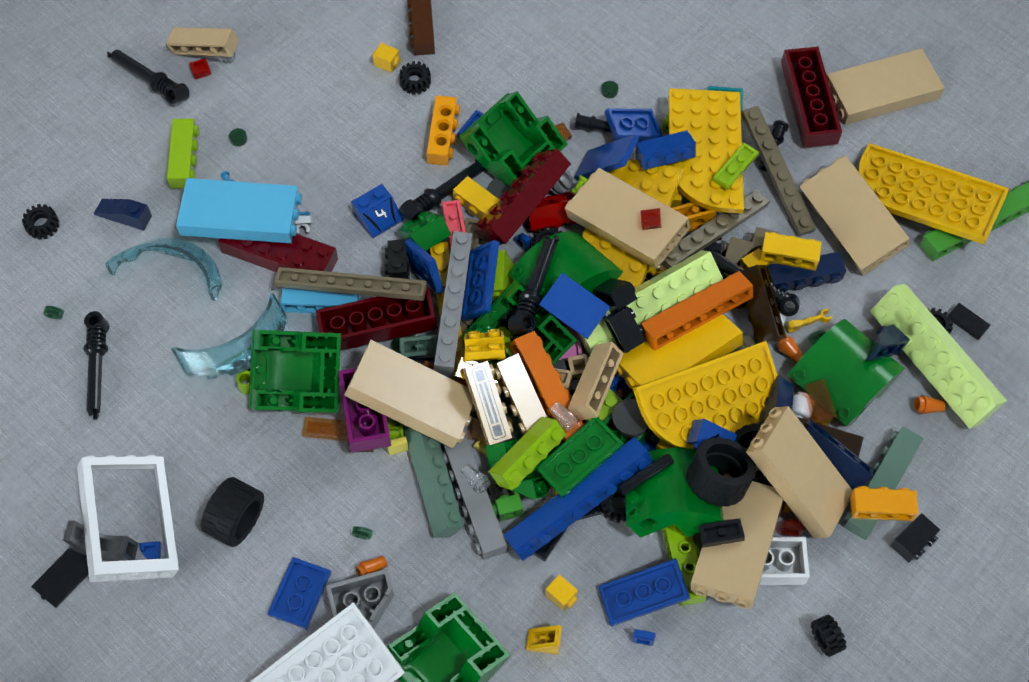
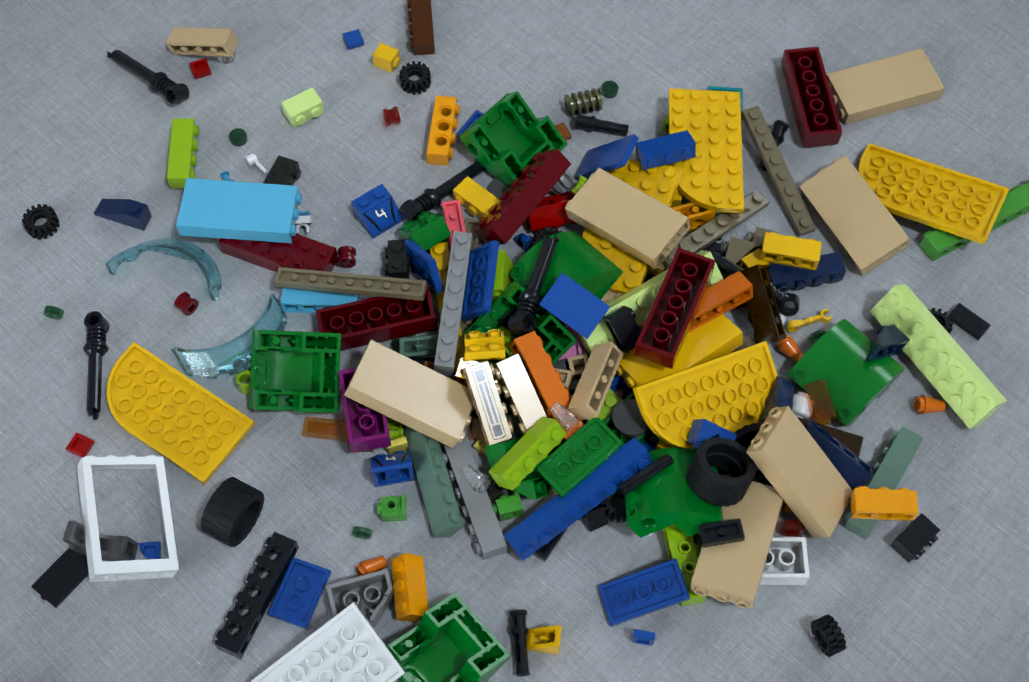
yellow brick [545,574,578,612] -> none
black piece [592,278,637,311] -> none
blue tile [604,108,663,141] -> none
clear red tile [641,208,662,230] -> none
lime tile [712,143,759,191] -> none
none -> red tile [66,432,95,458]
none -> yellow plate [106,342,255,485]
none -> dark red wheel [174,292,199,316]
none -> black brick [215,532,299,659]
none -> white hand [245,154,268,174]
none -> pearl dark grey brick [263,155,301,186]
none -> yellowish green brick [281,87,325,128]
none -> dark red wheel [337,246,356,268]
none -> blue tile [343,29,364,50]
none -> blue slope [370,450,415,487]
none -> bright green brick [377,494,407,522]
none -> clear red wheel [383,106,401,126]
none -> light orange brick [391,553,429,623]
none -> black pin [509,610,530,677]
none -> olive piece [564,88,602,116]
none -> black tile [584,504,609,532]
none -> dark red brick [634,248,715,369]

